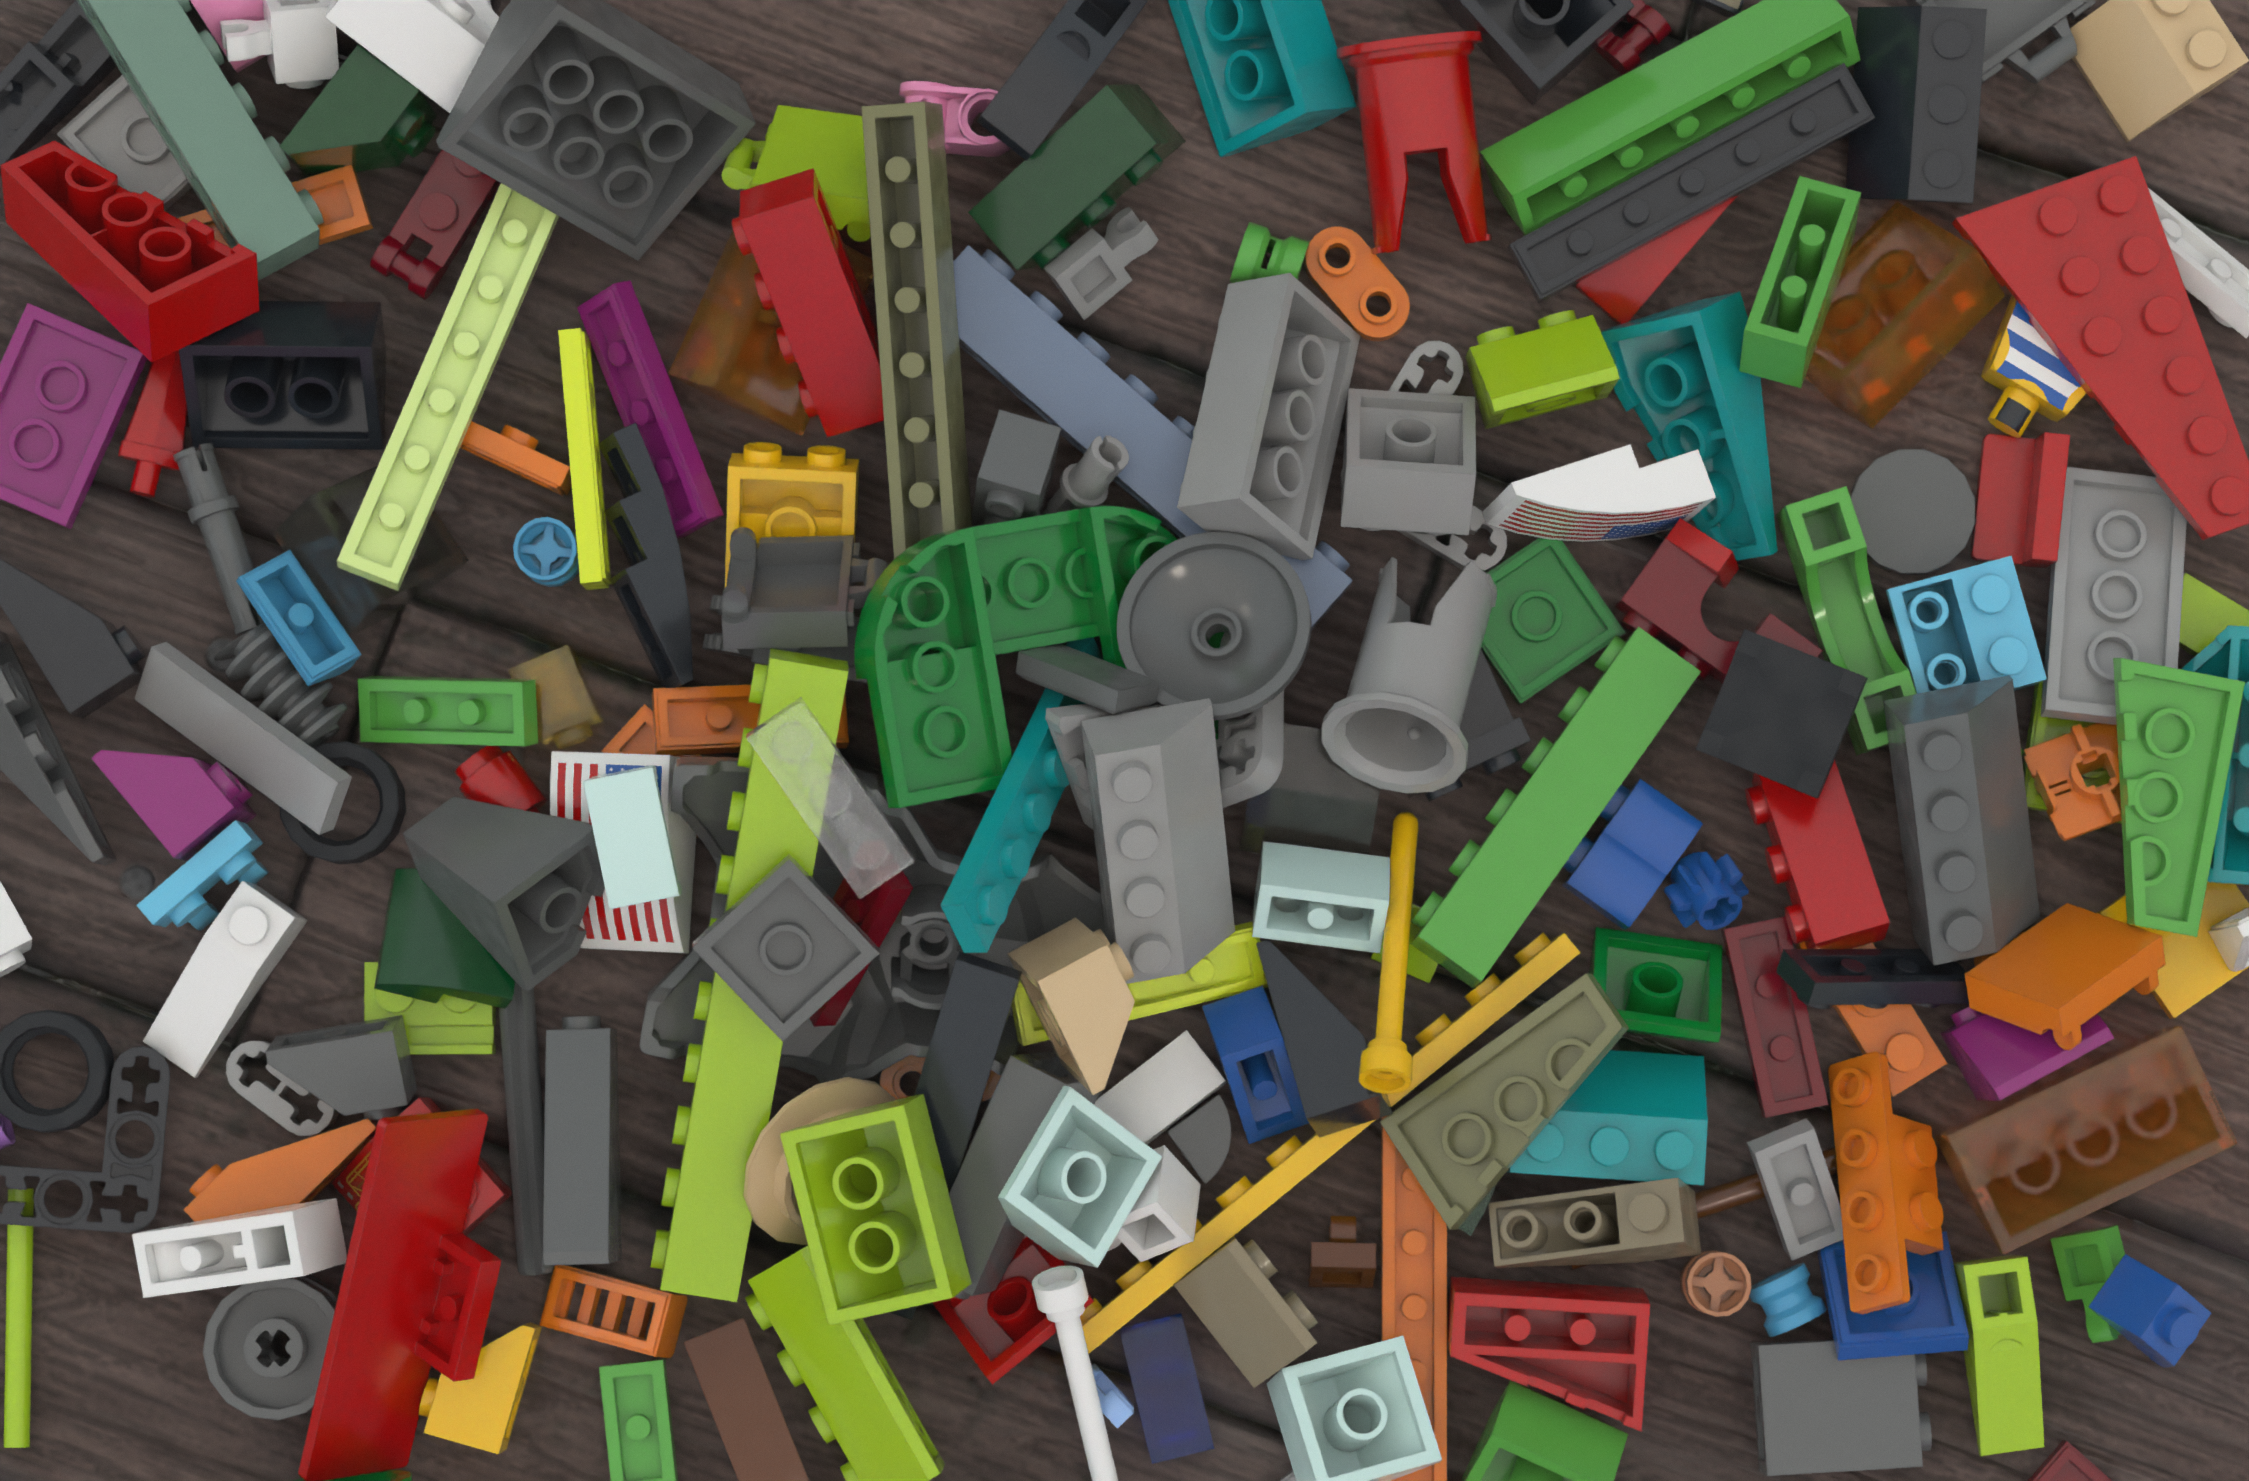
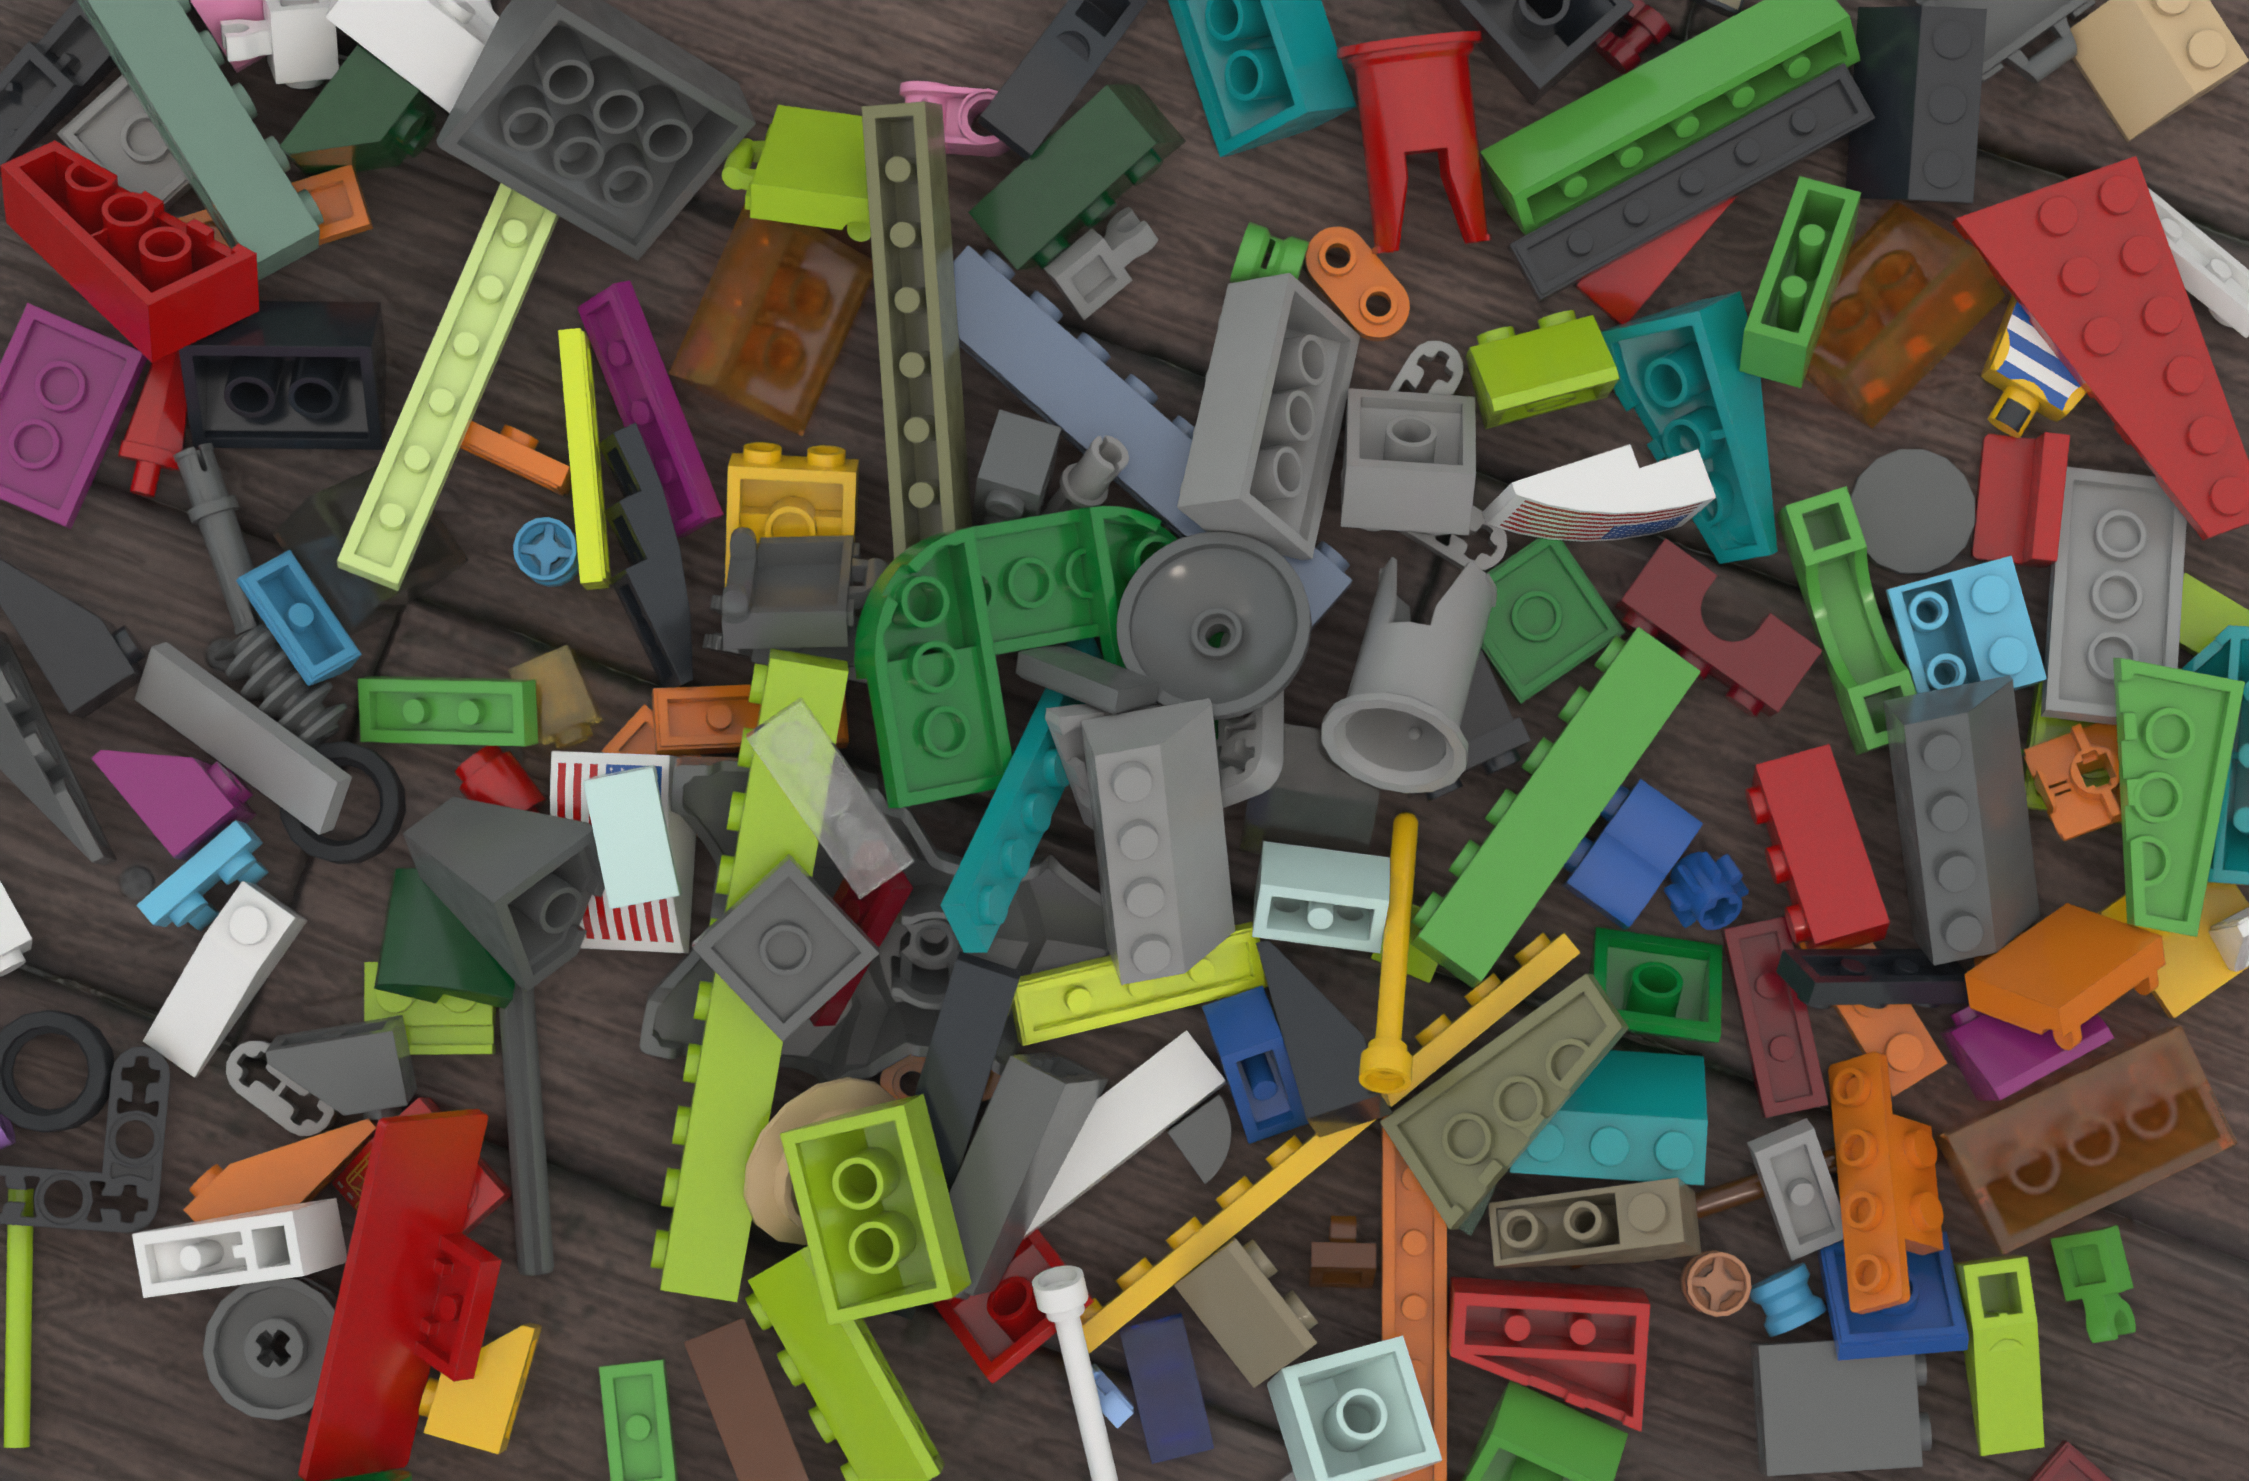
dark red plate [370,149,500,300] -> none
orange slope [539,1265,687,1358] -> none
dark grey slope [543,1016,622,1266] -> none
red brick [732,168,884,438] -> none
light aqua slope [998,1086,1162,1268] -> none
tan slope [1008,917,1135,1095] -> none
white brick [1108,1145,1201,1262] -> none
red tile [1666,518,1739,589] -> none
black brick [1696,629,1868,798] -> none
blue slope [2088,1254,2211,1368] -> none

